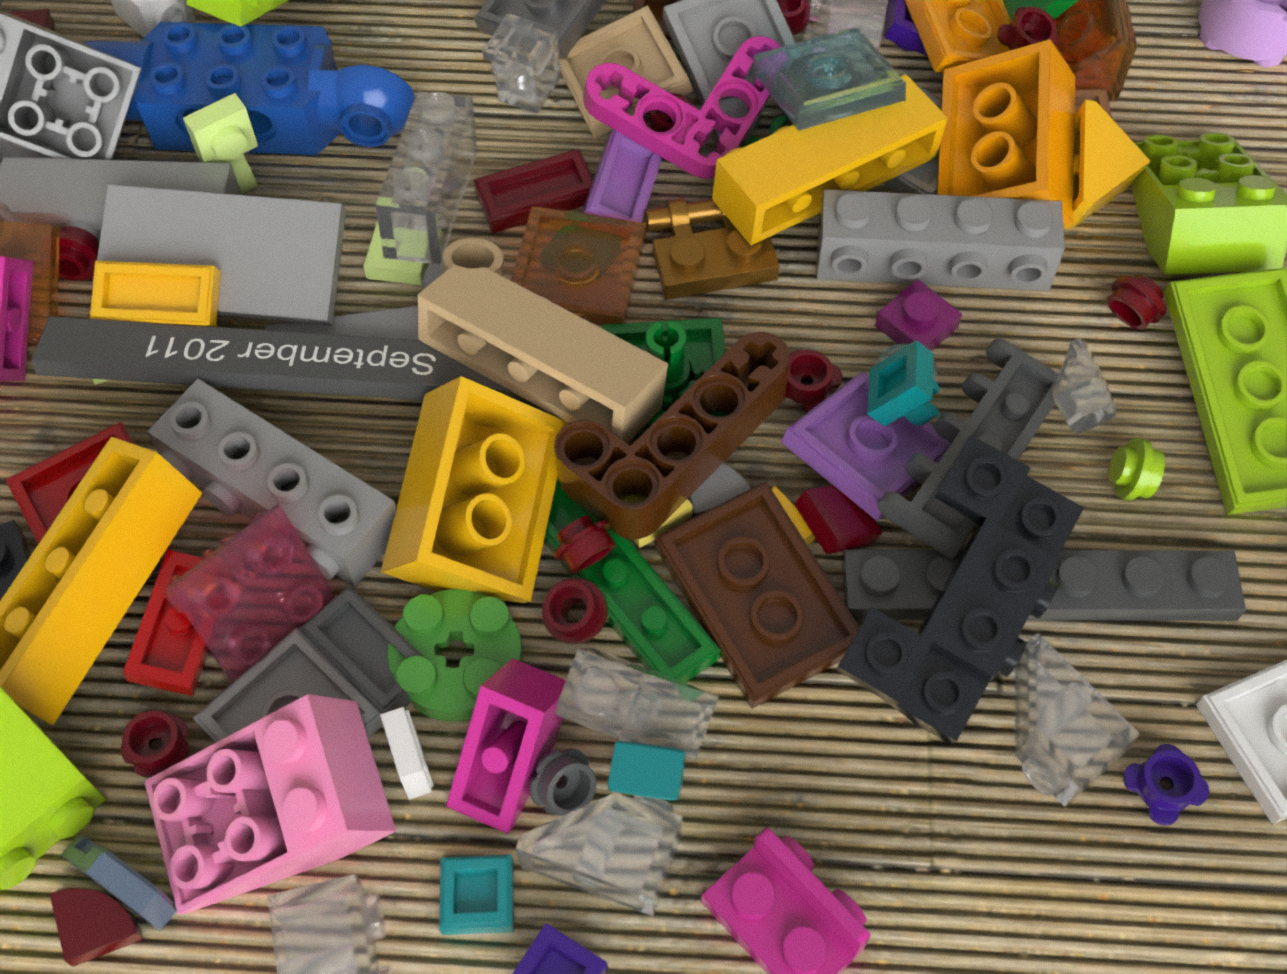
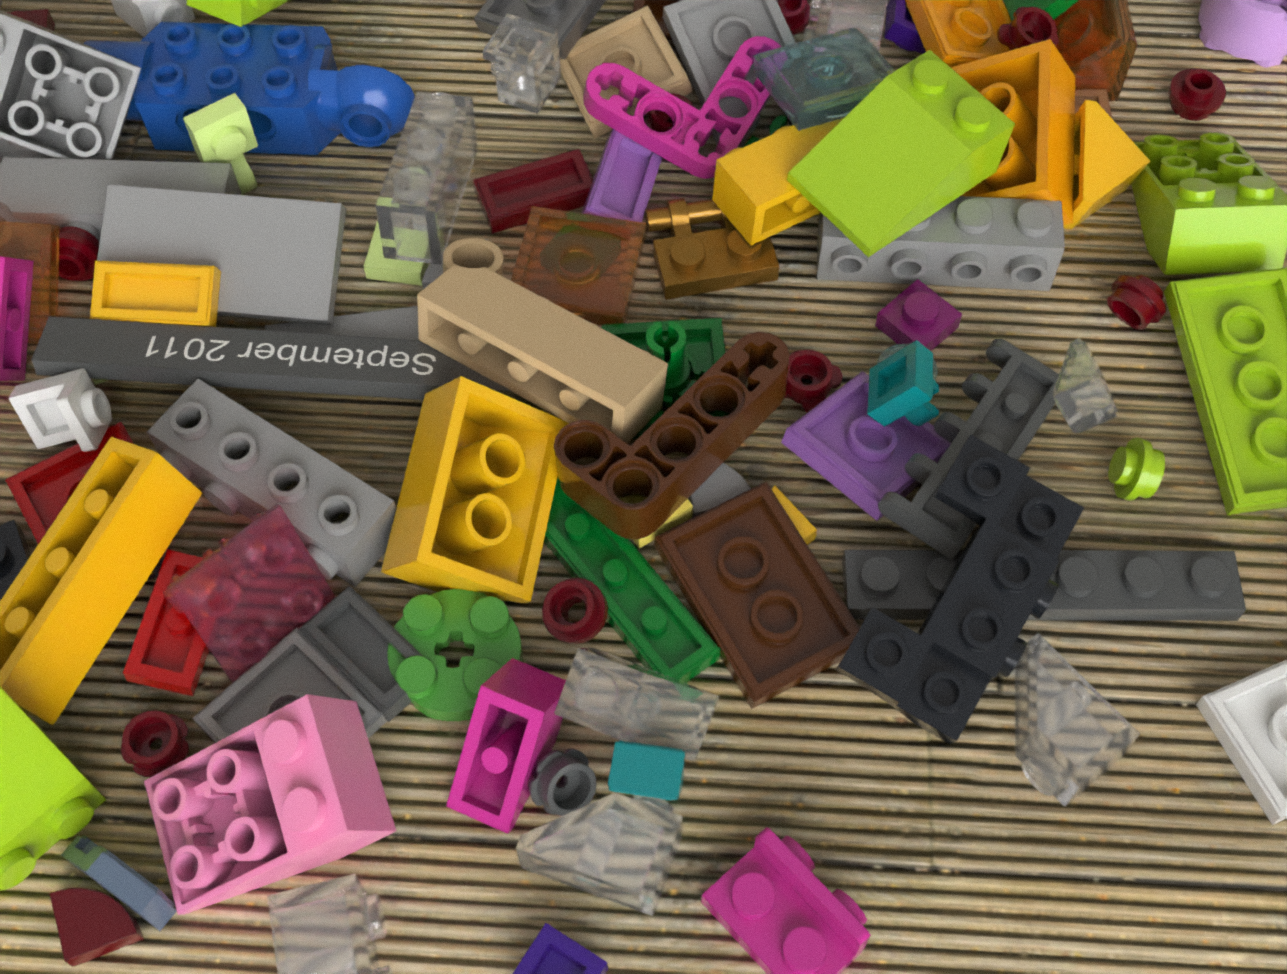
white tile [380,706,434,800] -> none
teal tile [439,854,514,935] -> none
dark red plate [554,515,616,574] -> none
dark red tile [794,485,883,555] -> none
dark purple plate [1123,744,1209,826] -> none
none -> white bracket [8,368,112,452]
none -> lime slope [787,50,1015,258]
none -> dark red plate [1168,68,1226,121]

